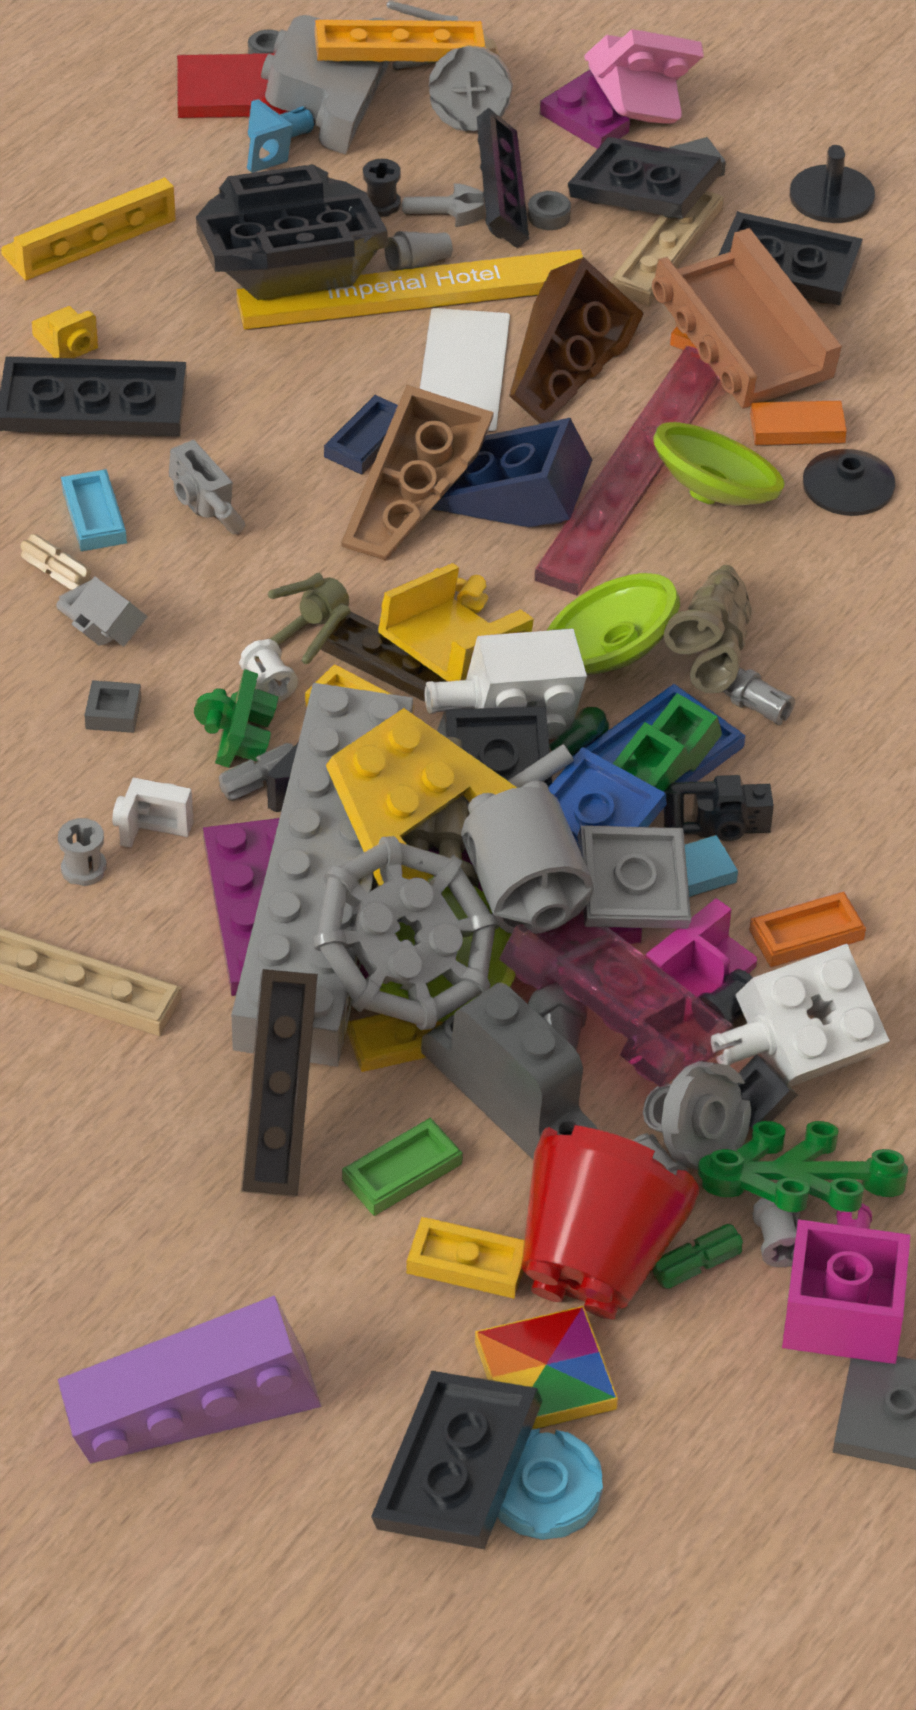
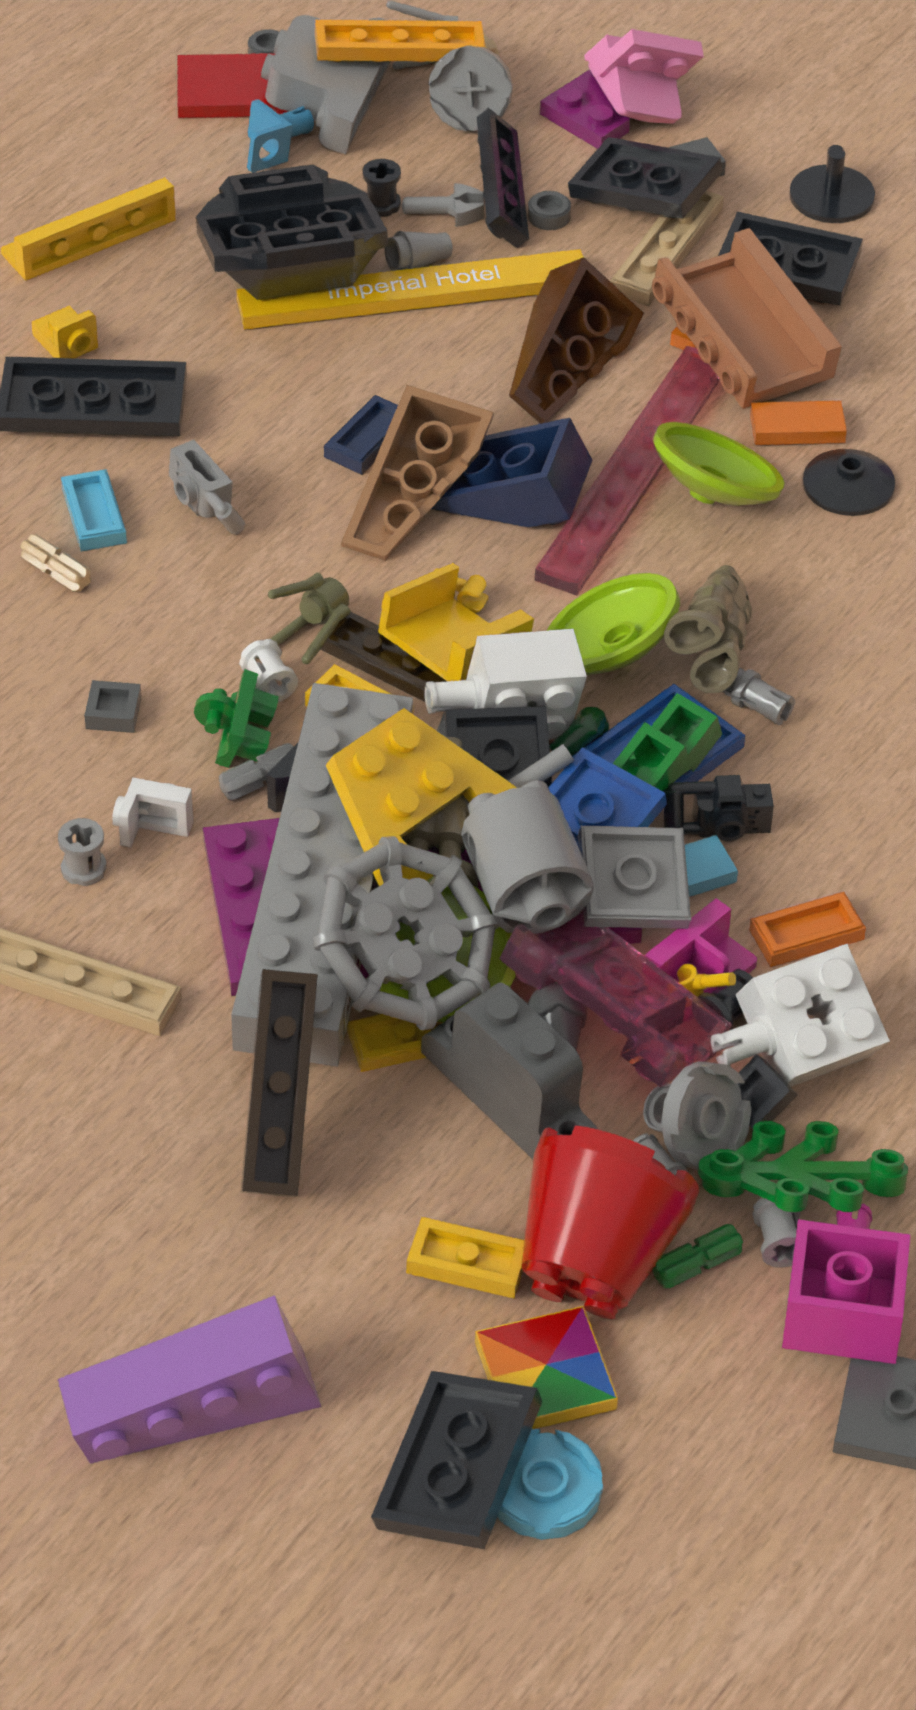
light grey piece [56,576,148,647] -> none
bright green tile [342,1117,463,1216] -> none
white sticker [420,308,510,431] -> none
none -> yellow hand [669,964,736,1006]

